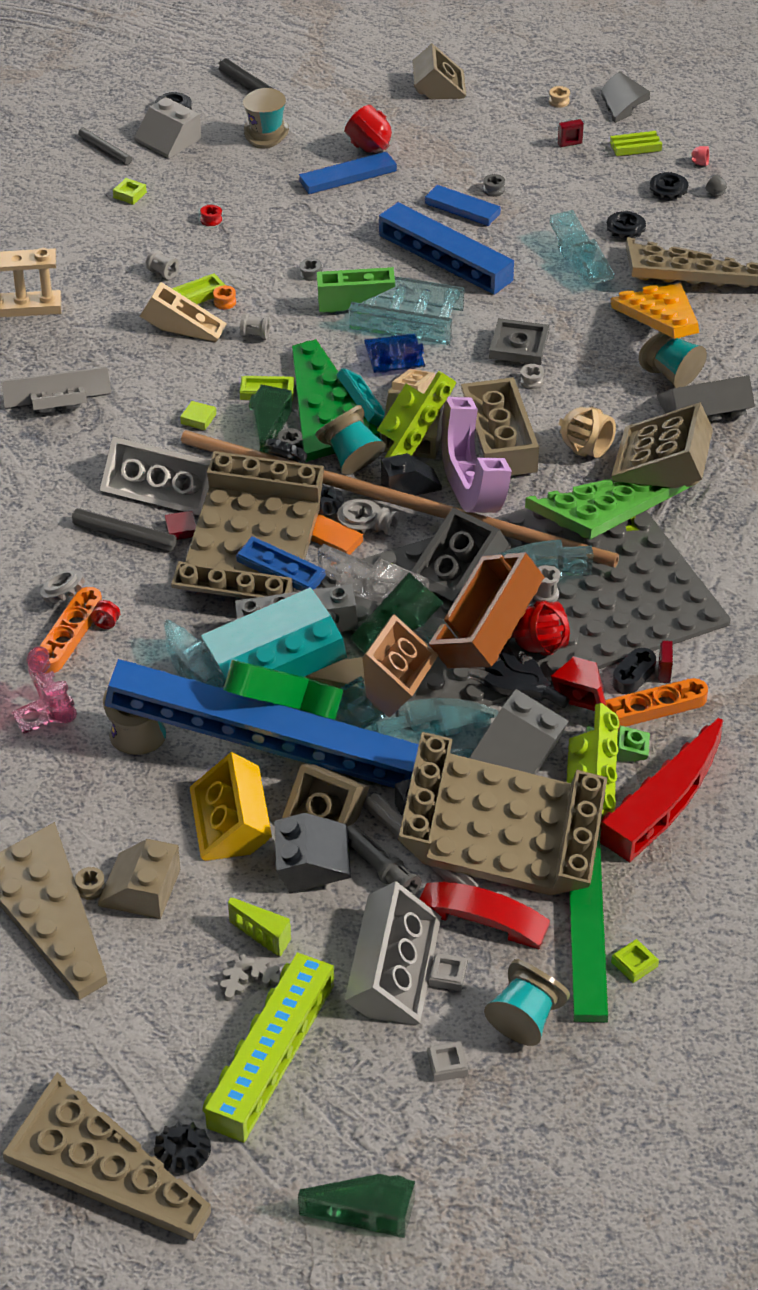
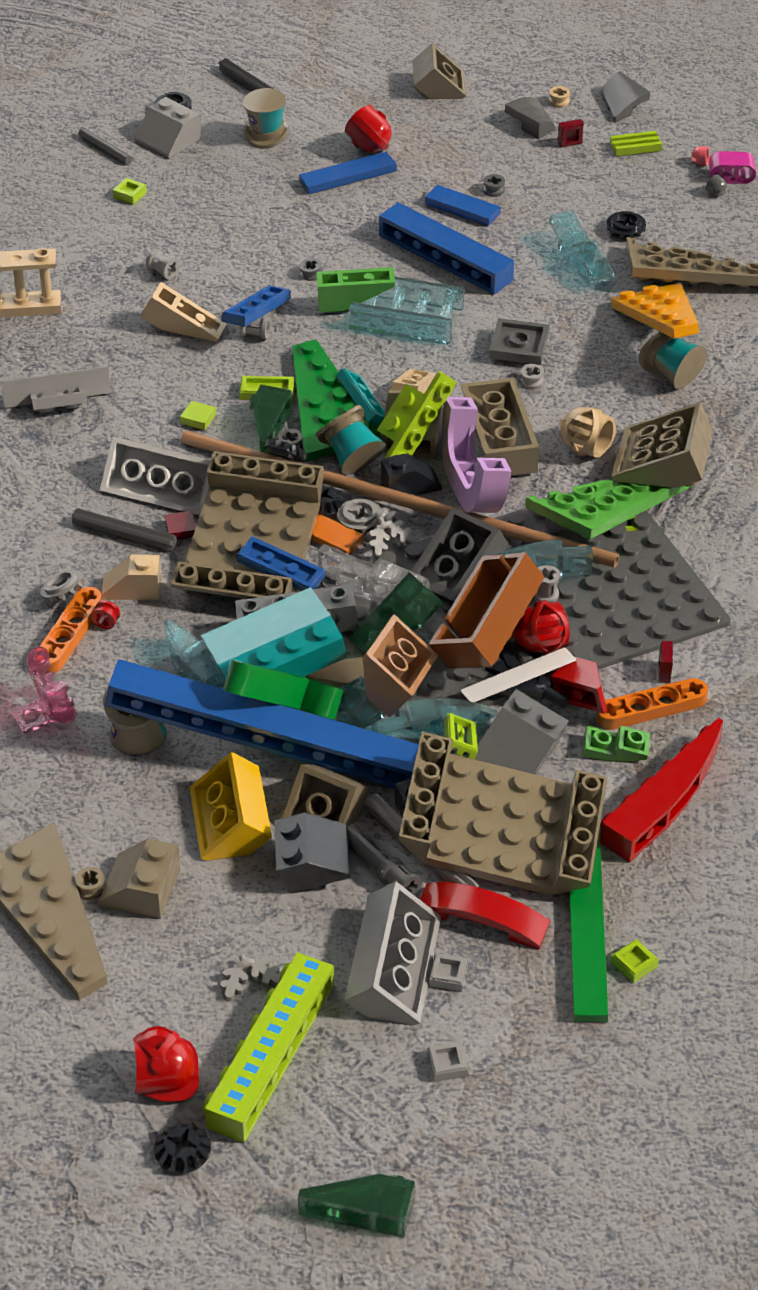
dark tan wing [3,1072,211,1241] -> none
lime tile [172,273,225,304] -> none
red bush [200,205,222,226] -> none
orange bush [213,285,236,310] -> none
lime slope [228,897,291,956] -> none
clear blue hinge [364,334,425,373] -> none
dark tan hat [484,959,570,1046] -> none
lime bracket [566,703,619,819] -> none
black beam [612,648,656,694] -> none
black gear [650,172,689,200] -> none
dark grey slope [657,375,755,422] -> none
none -> tan slope [101,555,162,600]
none -> red helmet [133,1025,199,1102]
none -> blue tile [221,285,291,327]
none -> light grey animal [367,517,415,558]
none -> lime tile [443,713,478,759]
none -> white sticker [461,648,576,703]
none -> dark grey slope [505,97,555,139]
none -> dark pink beam [709,151,756,184]

